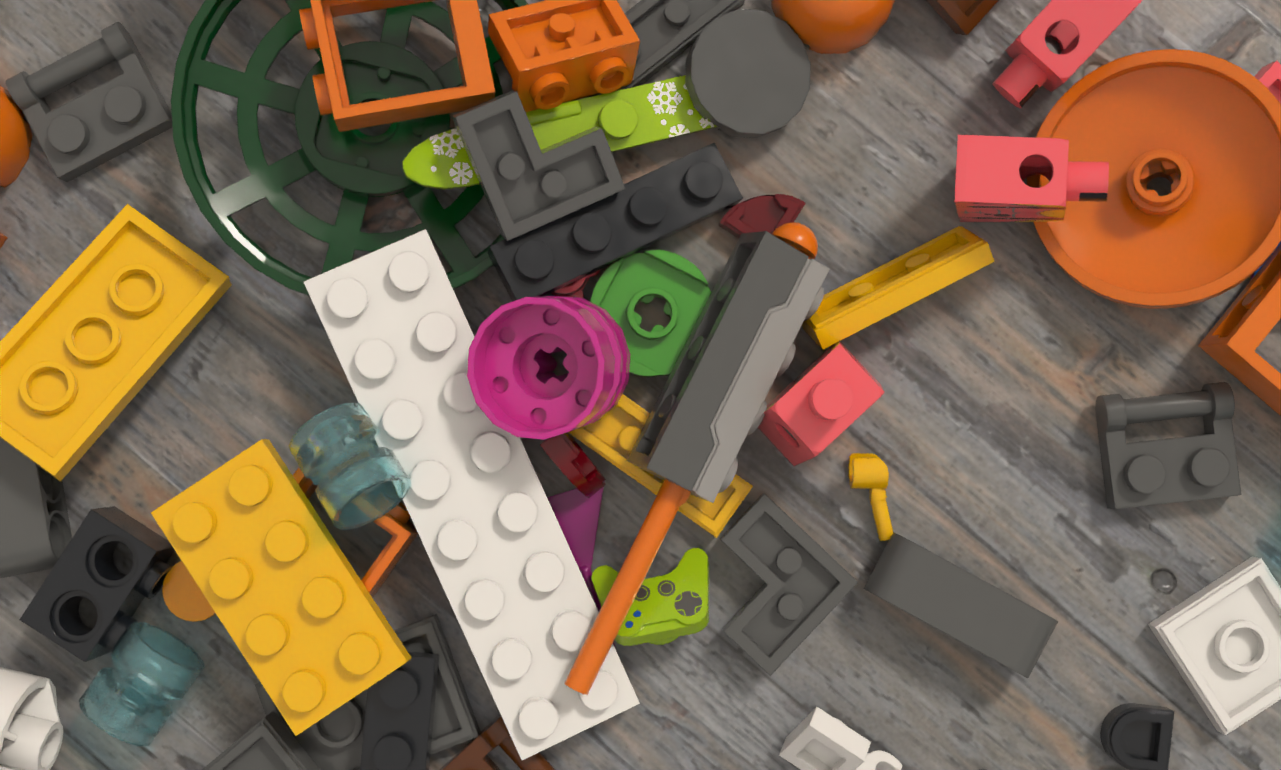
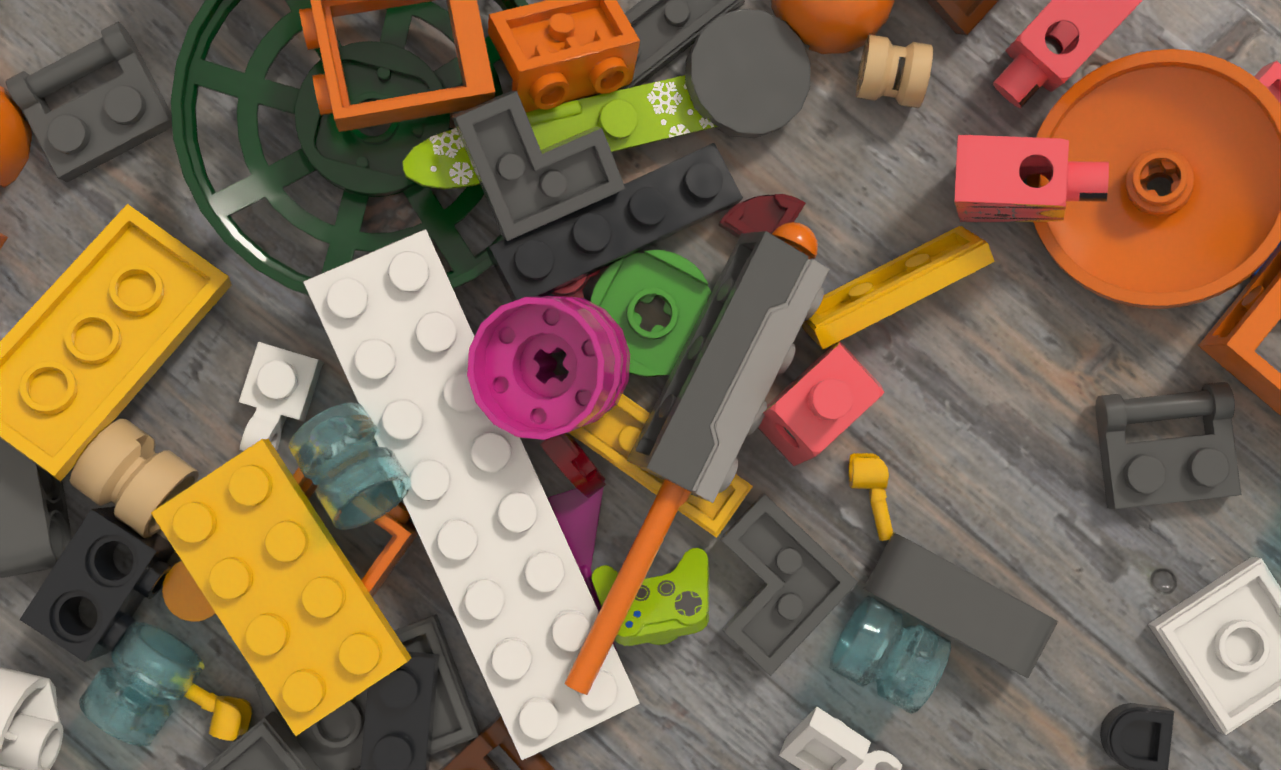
none -> tan wheel [69,419,199,538]
none -> yellow hand [168,674,252,741]
none -> white plate [239,342,324,451]
none -> clear light blue wheel [829,596,951,714]
none -> tan wheel [856,34,933,108]

